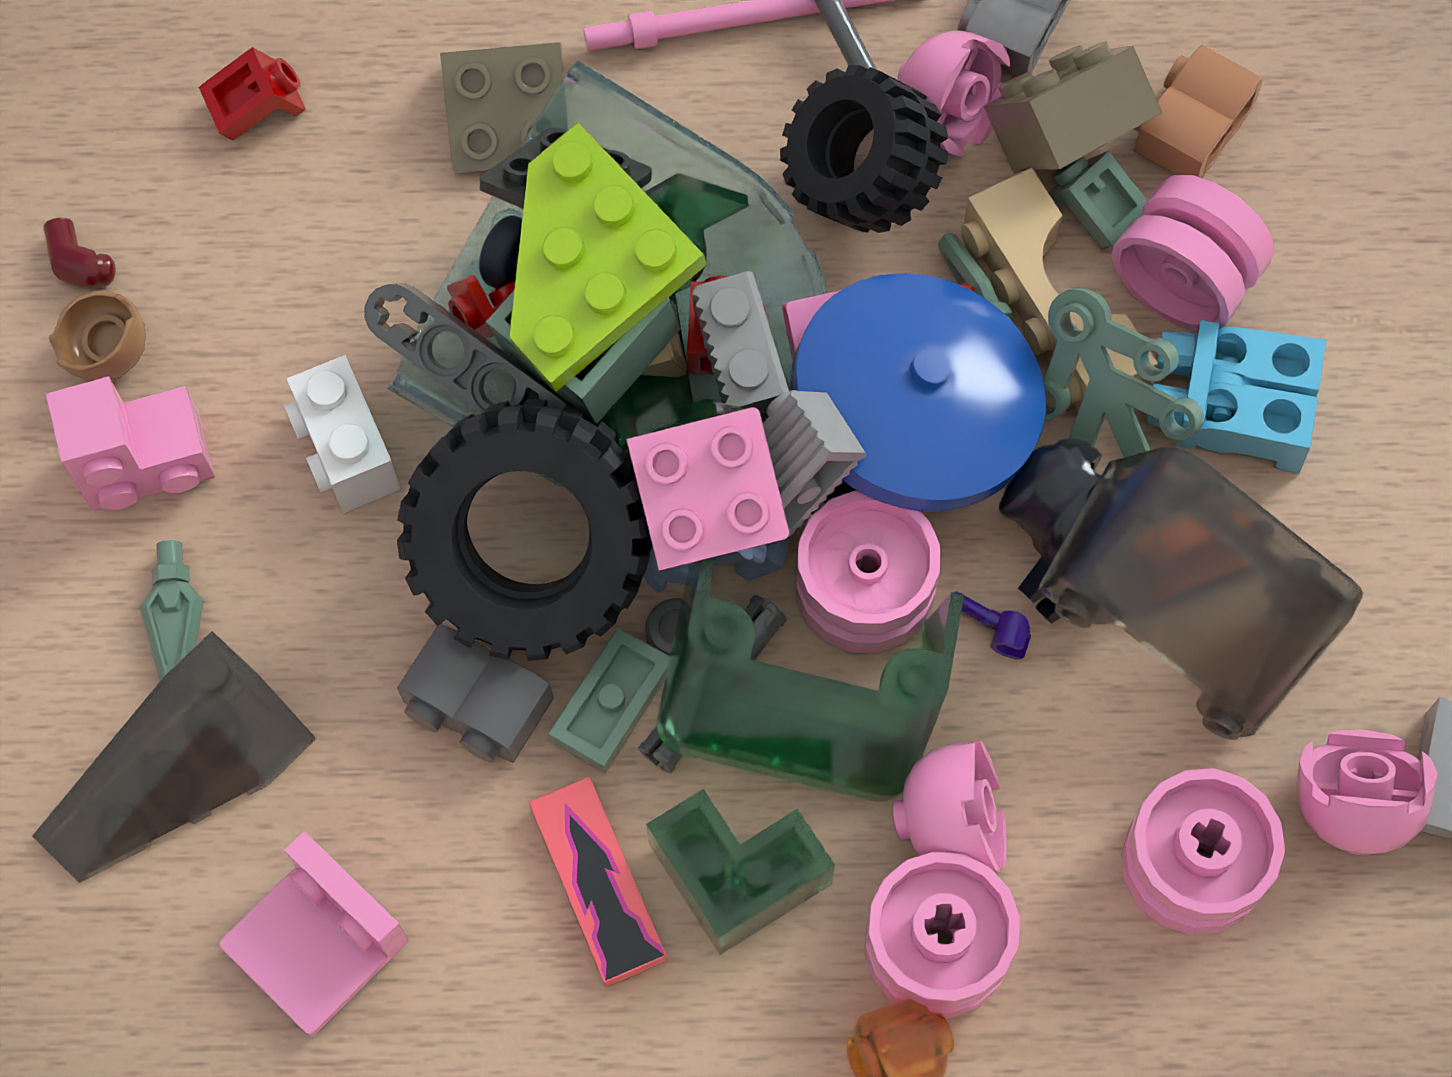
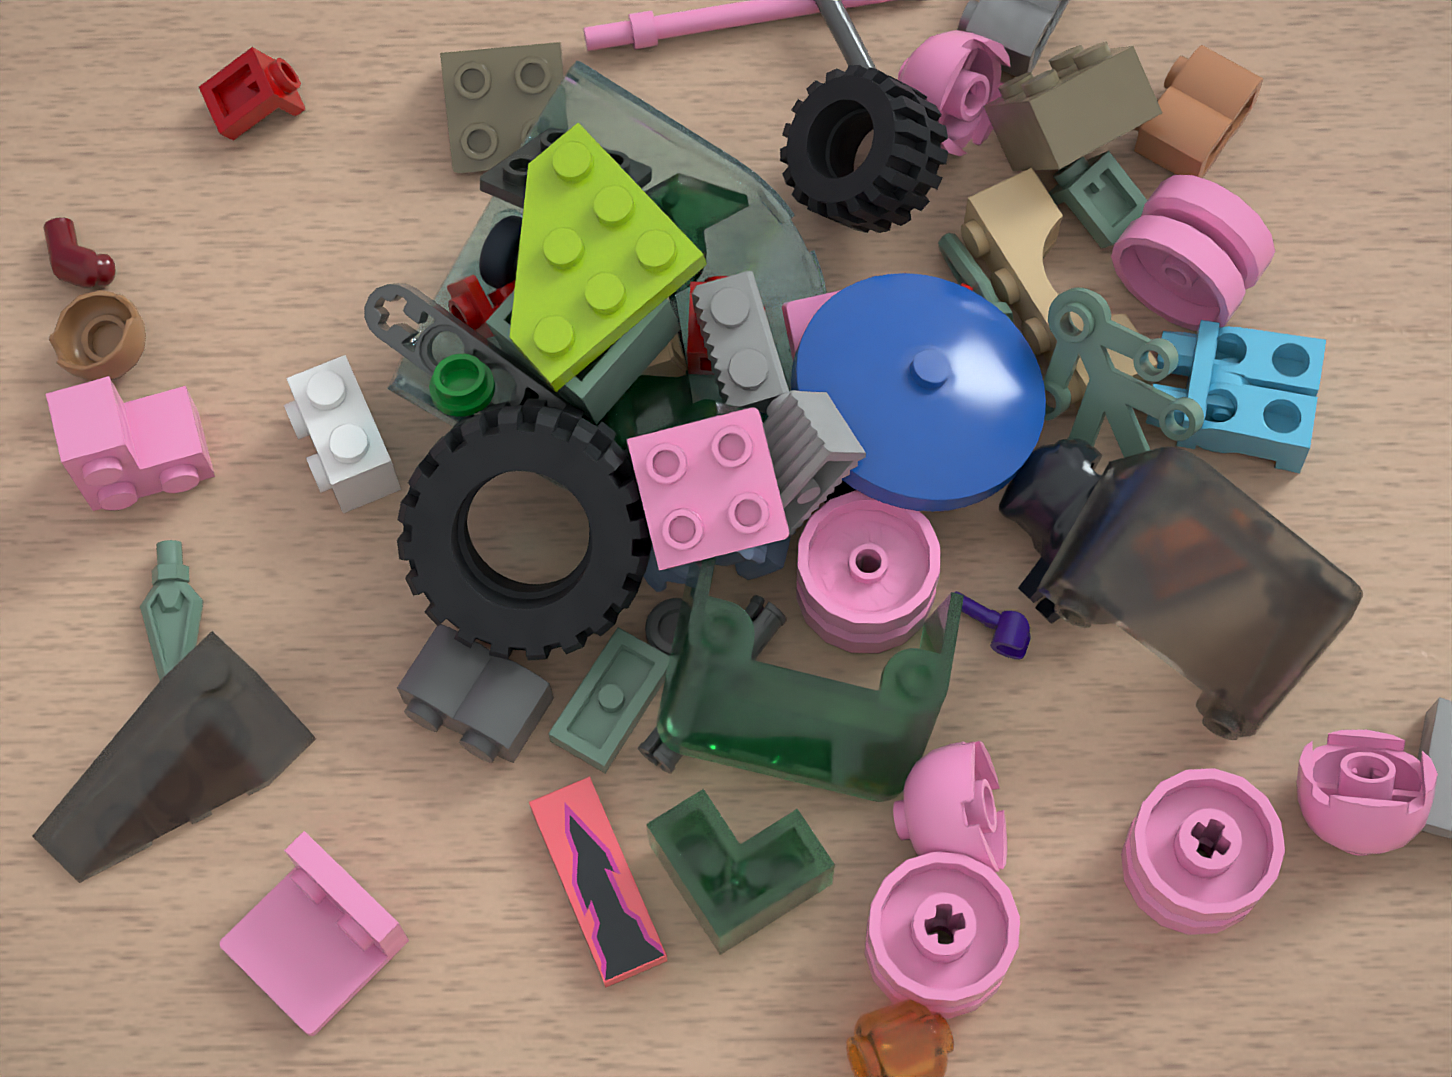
none -> green plate [429,353,496,417]

